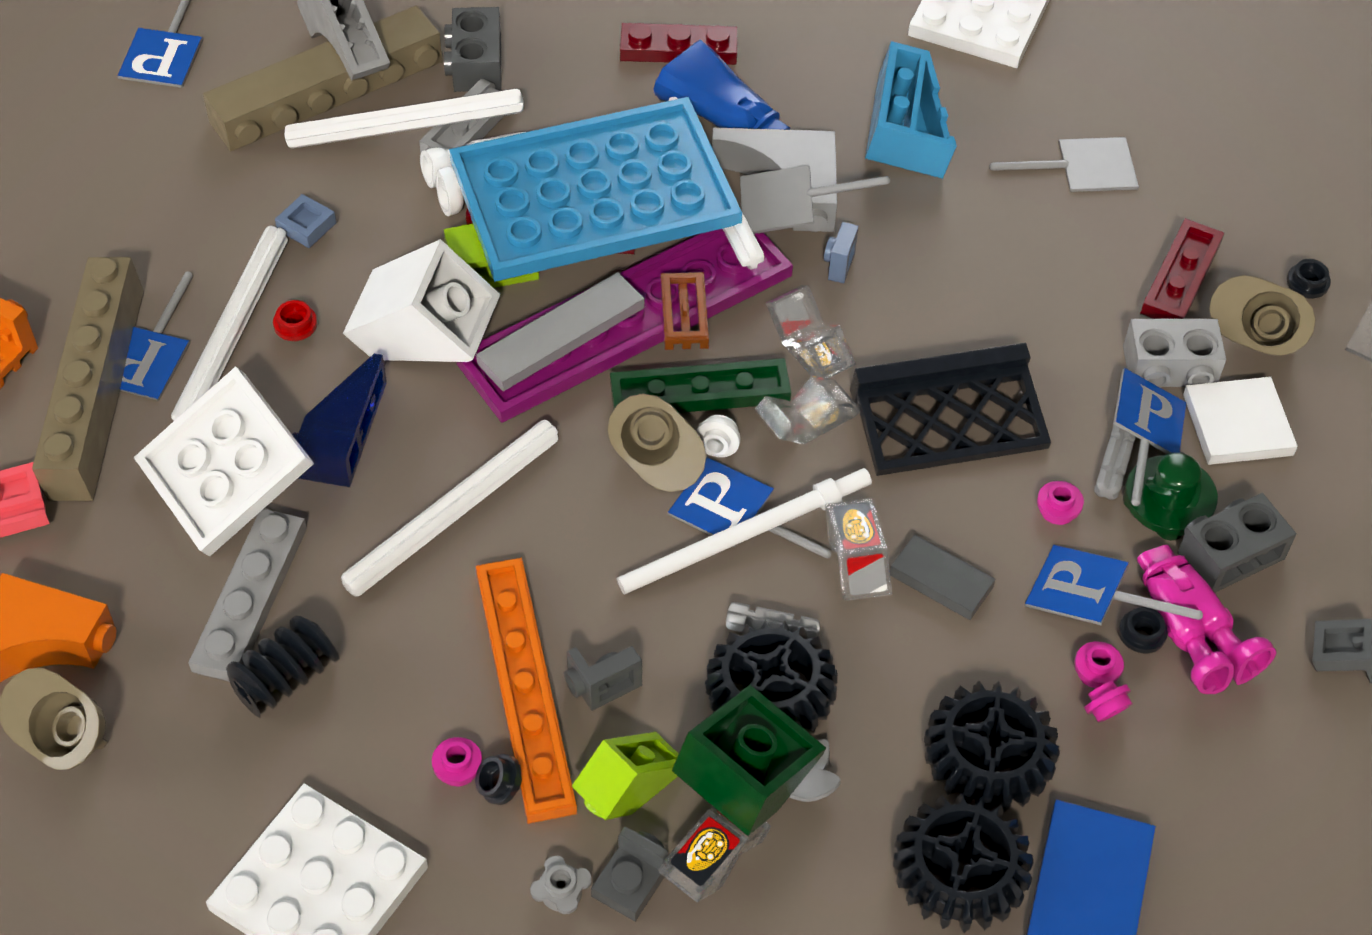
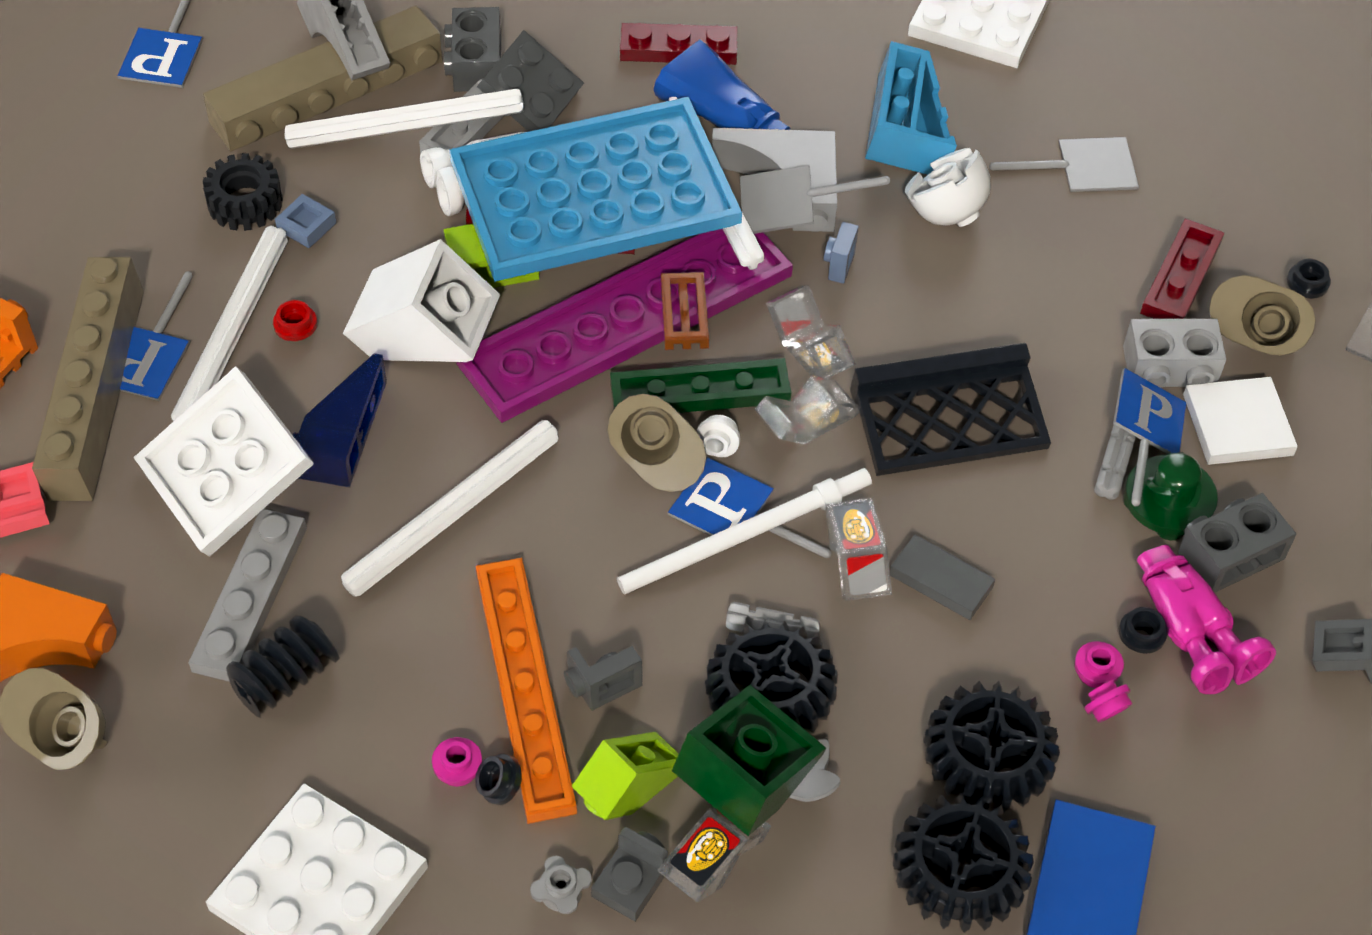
light grey tile [476,272,644,391] -> none
blue piece [1025,545,1203,625] -> none
dark pink plate [1037,481,1084,525] -> none
none -> black tyre [203,153,283,231]
none -> dark grey plate [477,30,584,132]
none -> white cylinder [905,148,991,227]

